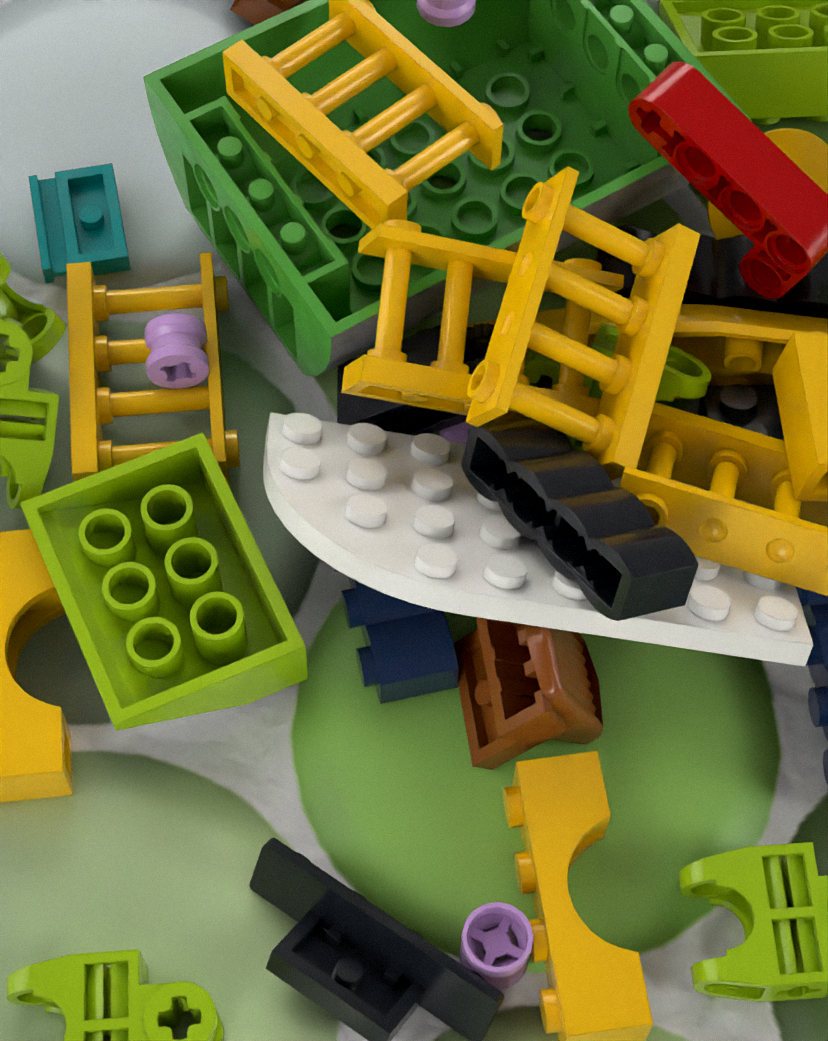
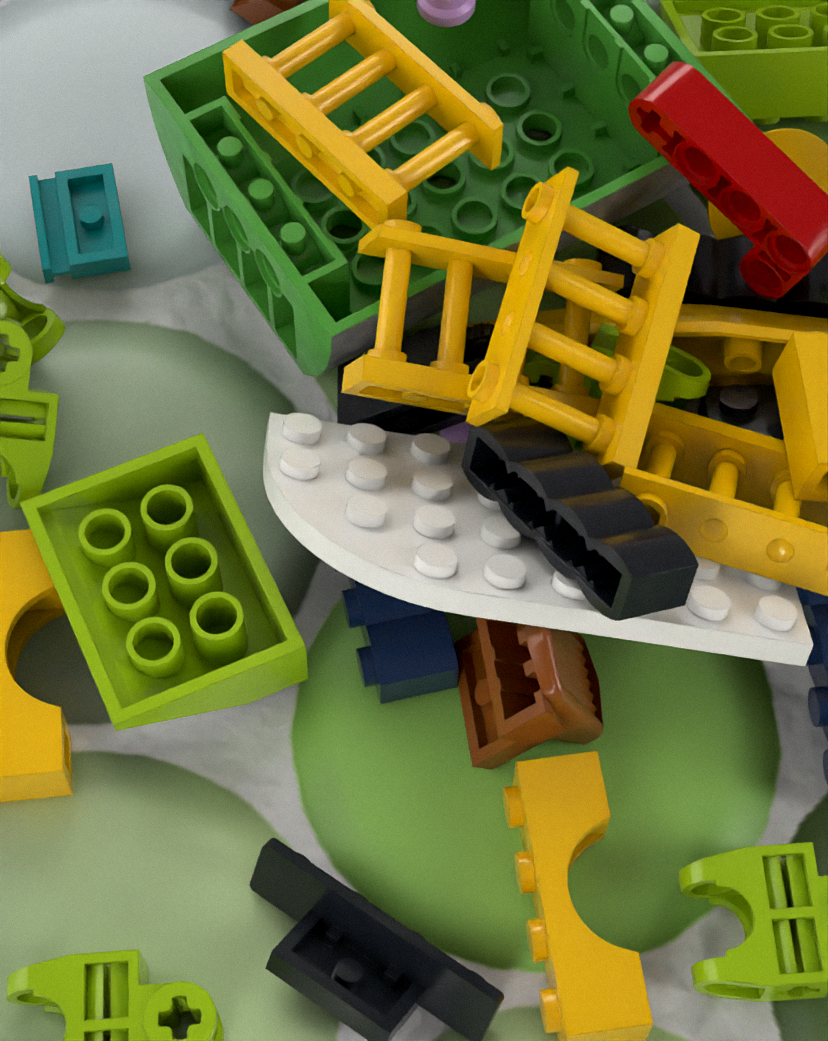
yellow fence [66,252,241,487] -> none
lavender wheel [144,313,209,389] -> none
lavender wheel [459,902,534,990] -> none

